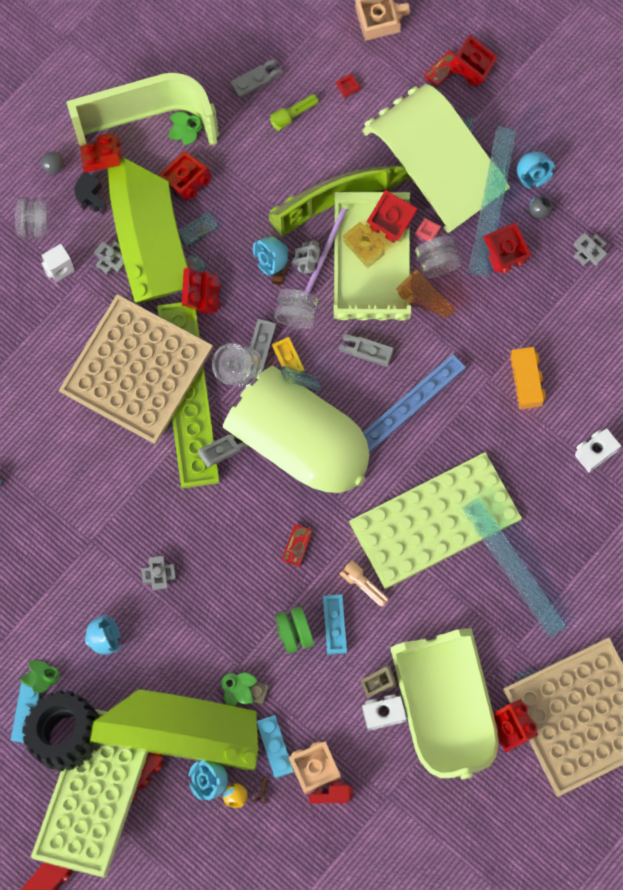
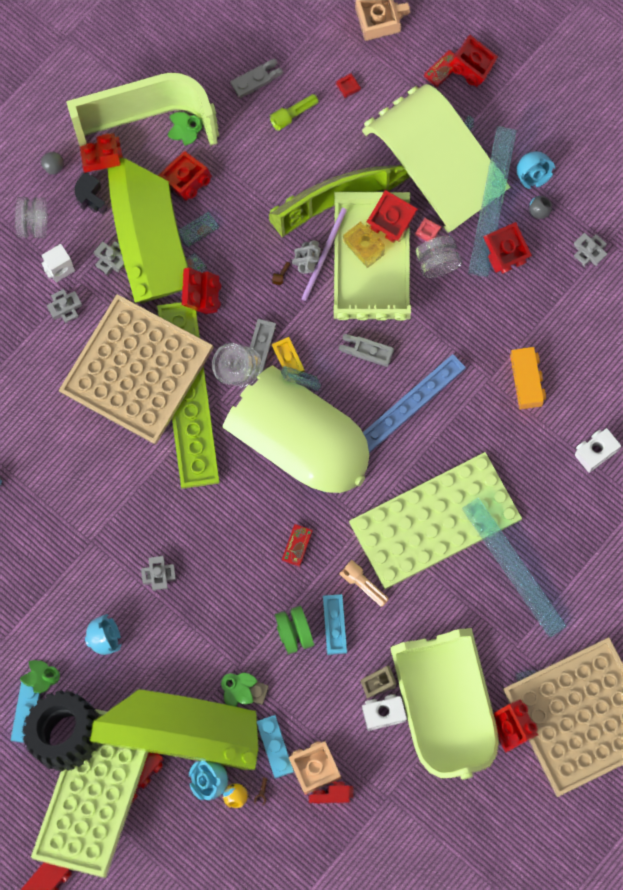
light grey hinge [198,434,249,468] -> none
medium azure cylinder [253,237,288,276] -> none
clear wheel [274,289,320,329] -> none
clear orange slope [396,269,455,318] -> none
none -> light grey piece [46,289,82,324]

